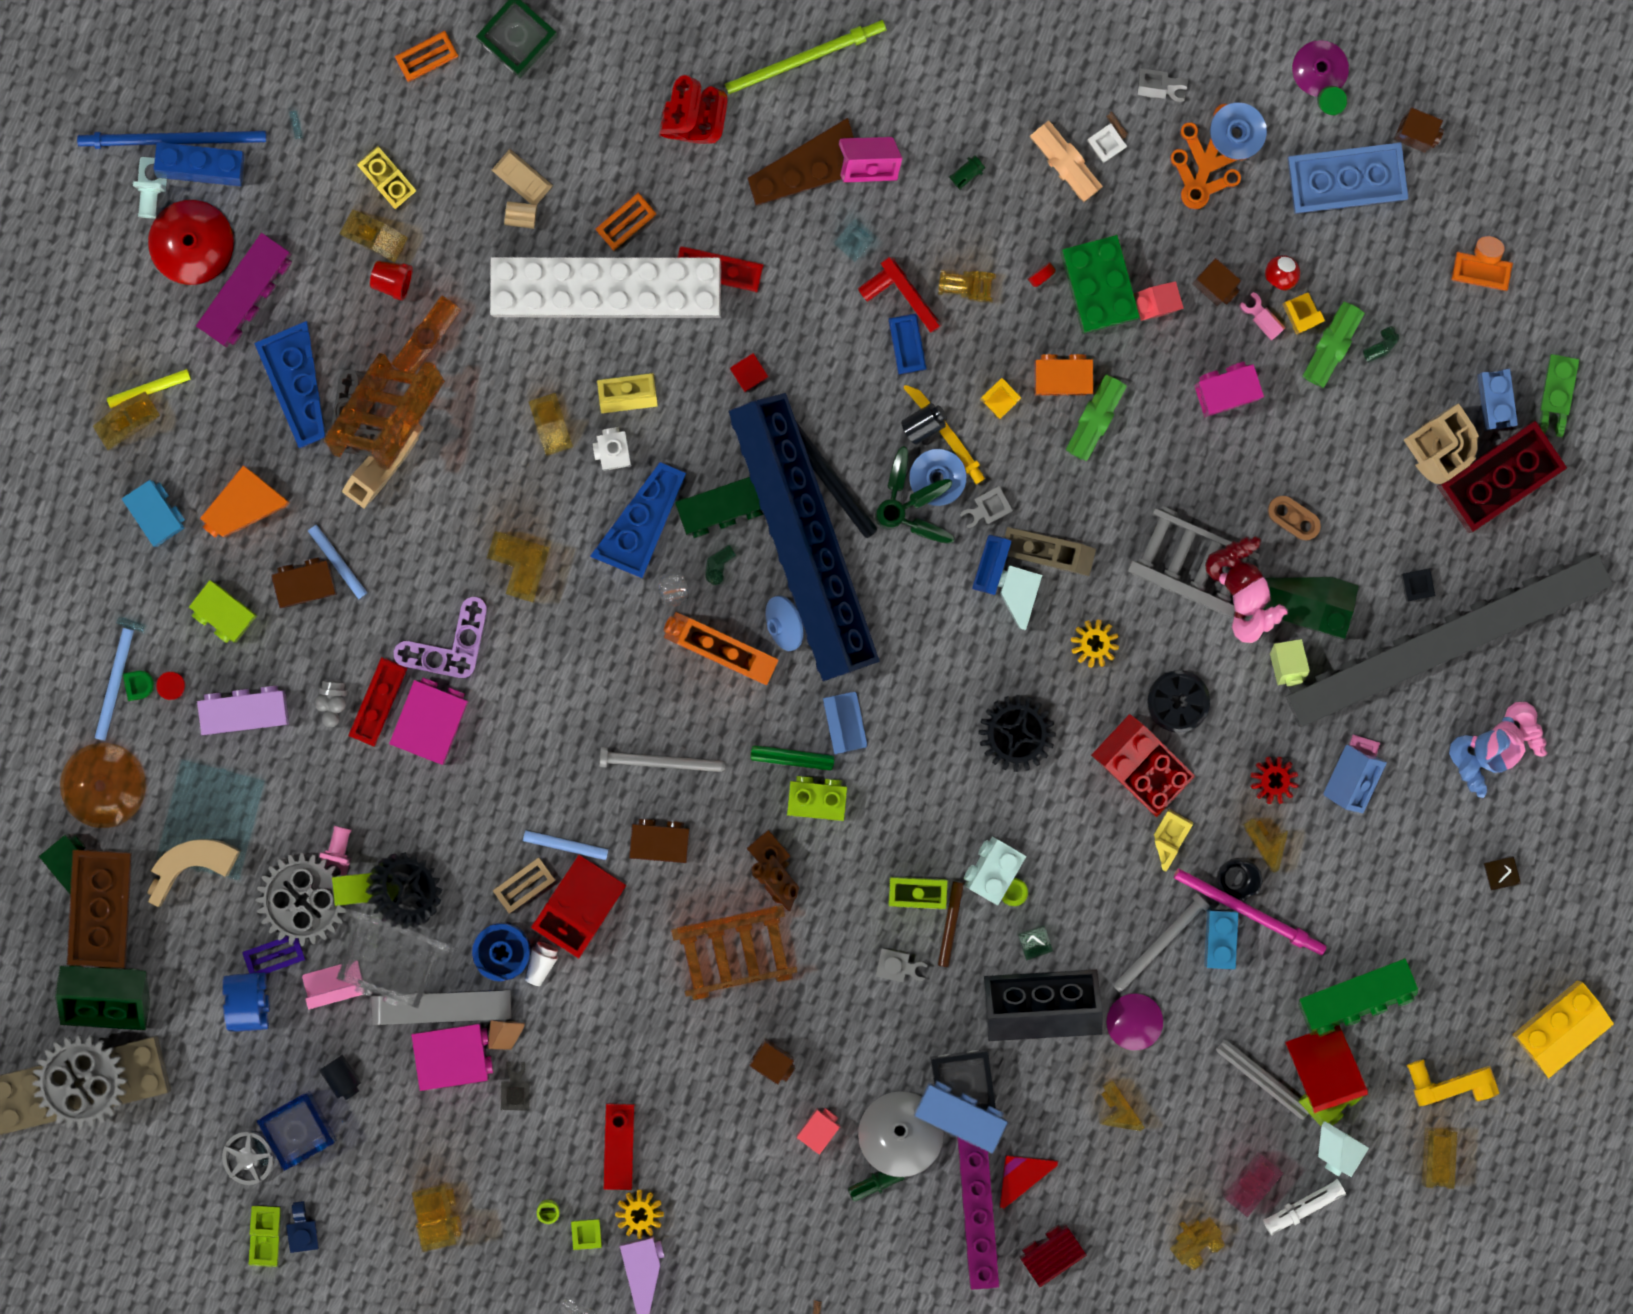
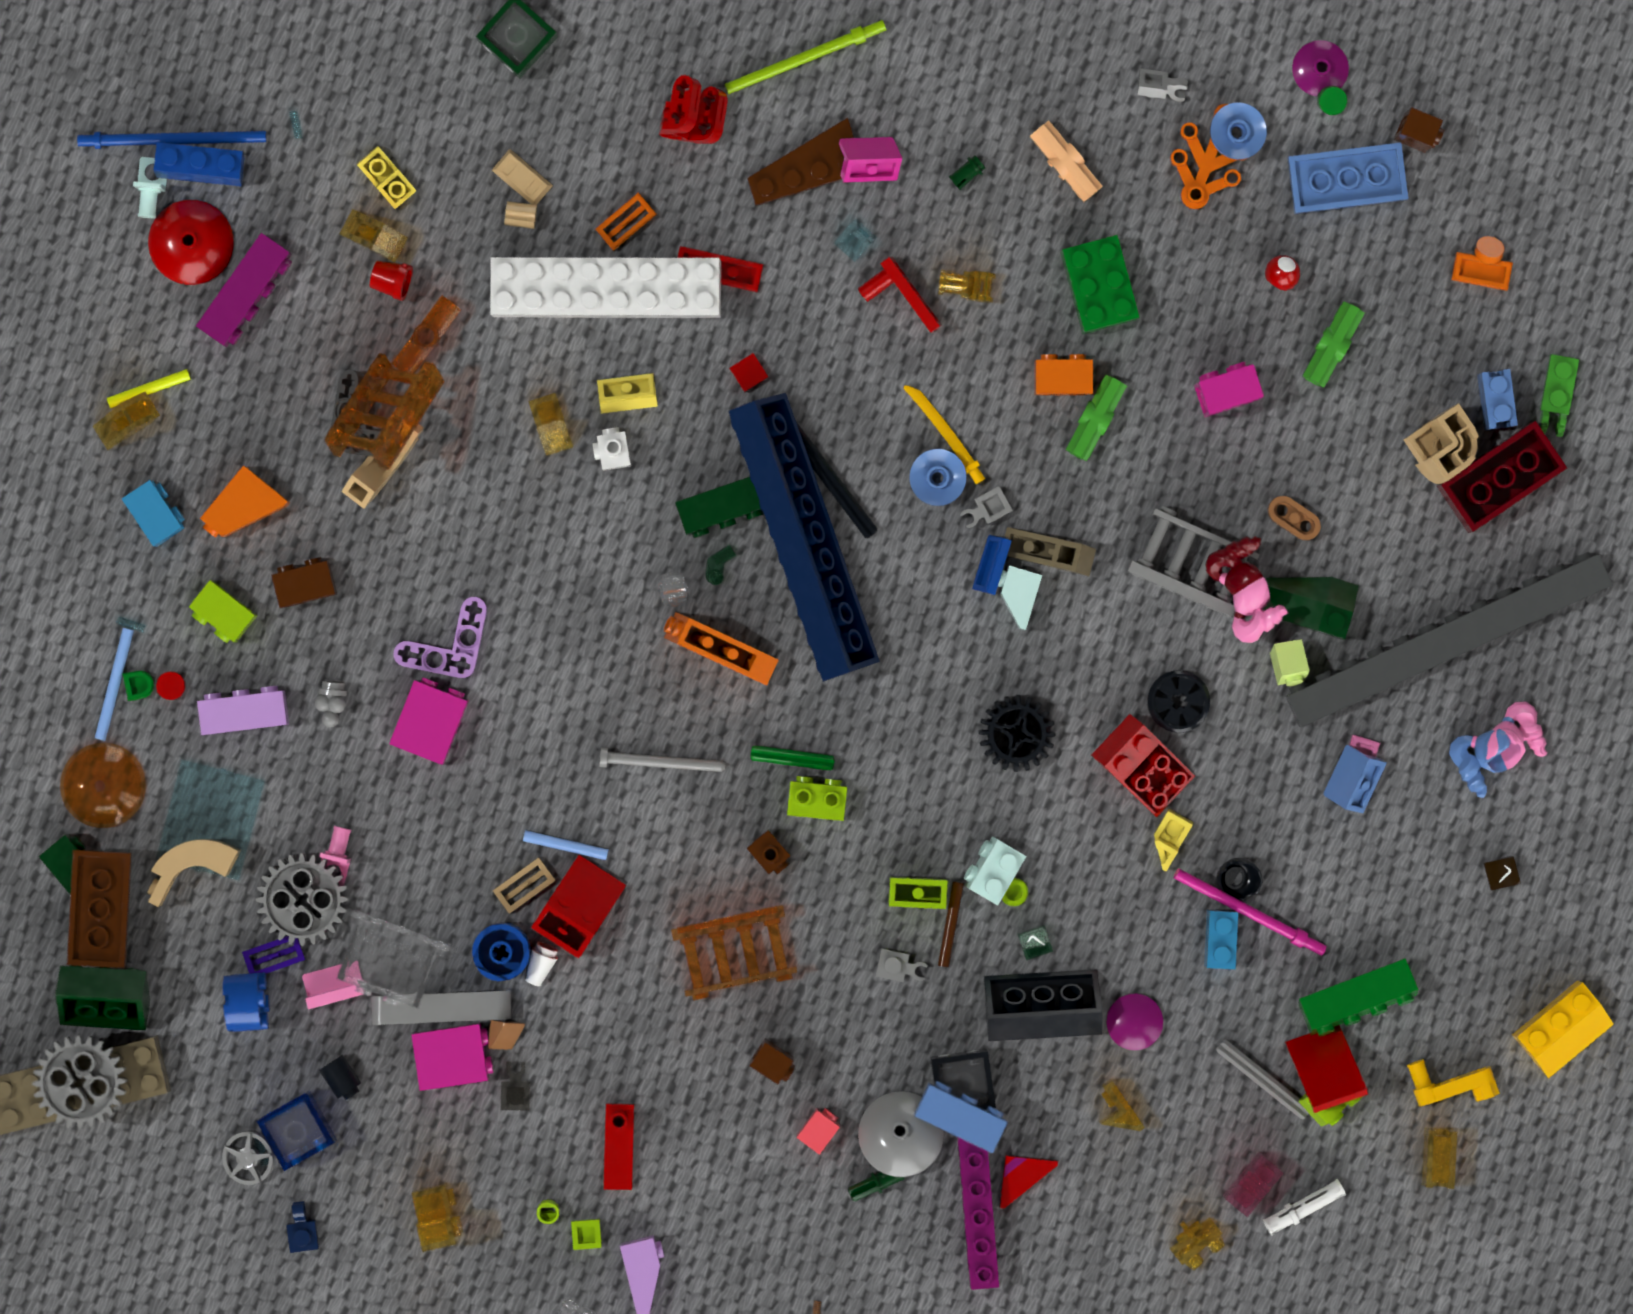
lime slope [248,1206,281,1267] -> none
blue wing [254,321,326,448] -> none
light blue bar [308,524,368,599] -> none
lime slope [332,873,390,906] -> none
red tile [348,657,408,747] -> none
black gear [365,852,443,930] -> none
orange tile [394,31,459,82] -> none
clear yellow brick [487,531,551,603] -> none
blue wing [590,462,686,579] -> none
yellow gear [615,1189,664,1239] -> none
reddish brown brick [629,819,690,863] -> none
reddish brown hinge [752,856,800,911] -> none
medium blue dish [765,595,803,651] -> none
medium blue panel [823,692,867,754] -> none
dark green plant [875,446,954,544] -> none
blue tile [888,313,927,375] -> none
black brick [901,403,947,445] -> none
yellow panel [980,378,1021,420] -> none
dark red brick [1020,1224,1087,1287] -> none
red tile [1028,262,1056,287] -> none
yellow gear [1070,620,1119,668] -> none
white tile [1087,123,1127,163] -> none
medium nougat leg [1106,112,1128,139] -> none
light grey bar [1114,893,1211,992] -> none
coral brick [1133,281,1184,321] -> none
reddish brown brick [1192,258,1241,306] -> none
bright pink bar [1239,292,1286,341] -> none
clear yellow slope [1242,818,1288,873] -> none
red gear [1250,756,1298,804] -> none
yellow panel [1283,293,1325,335] -> none
light aqua slope [1318,1121,1369,1177] -> none
clear green arm [1363,326,1399,363] -> none
black plate [1401,568,1436,602] -> none

